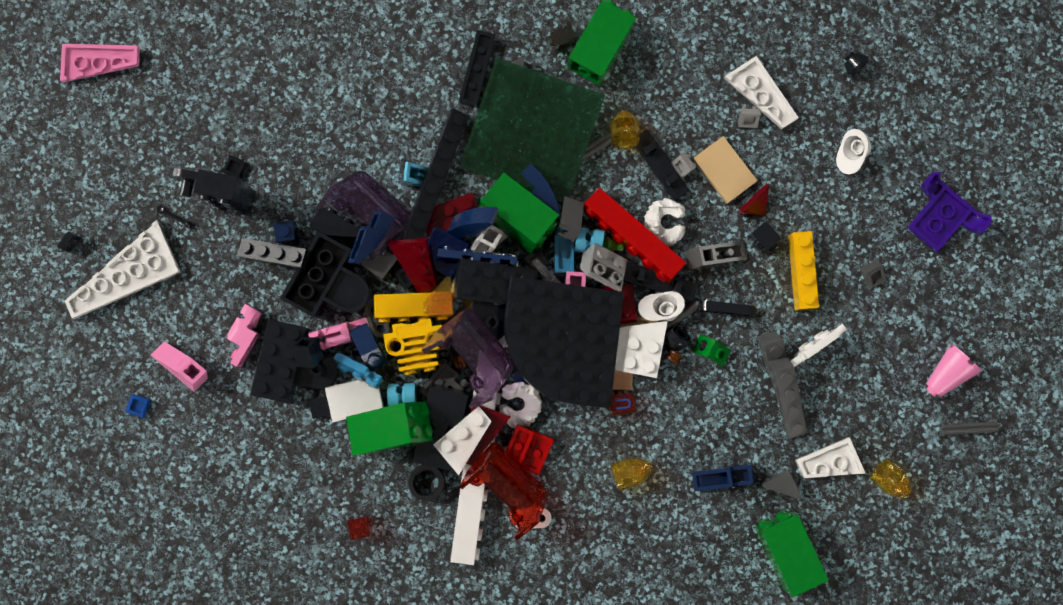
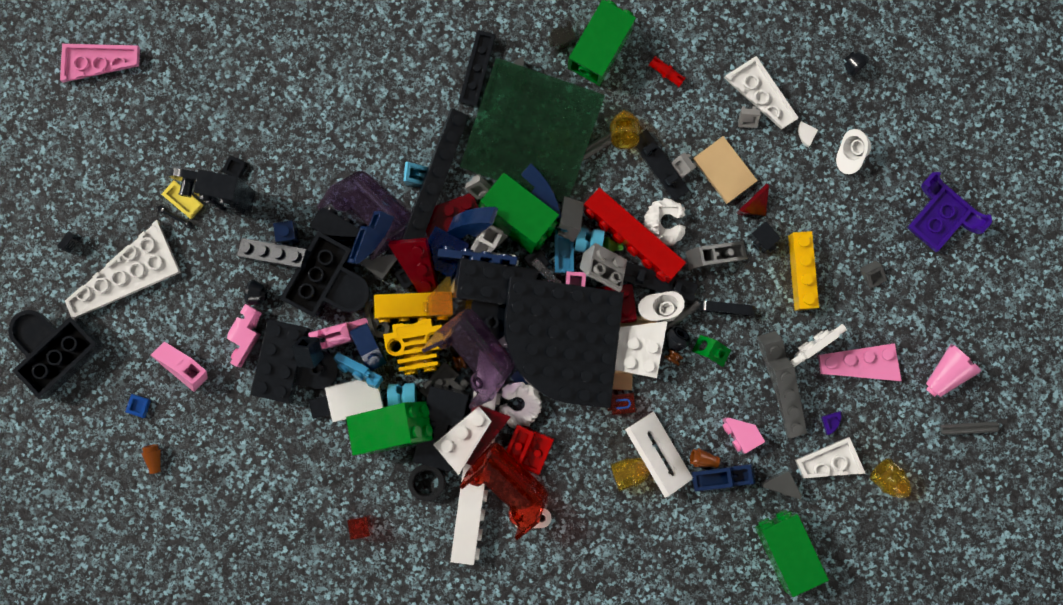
none -> black brick [8,310,105,399]
none -> dark orange cone [141,444,161,474]
none -> light yellow tile [161,180,204,219]
none -> black cone [244,280,268,306]
none -> light grey tile [465,174,492,200]
none -> white piece [625,411,693,497]
none -> red pin [648,55,686,88]
none -> dark orange cone [690,448,720,468]
none -> bright pink slope [722,418,765,454]
none -> white tile [798,121,818,147]
none -> bright pink wing [818,343,901,381]
none -> dark purple tile [821,411,841,435]

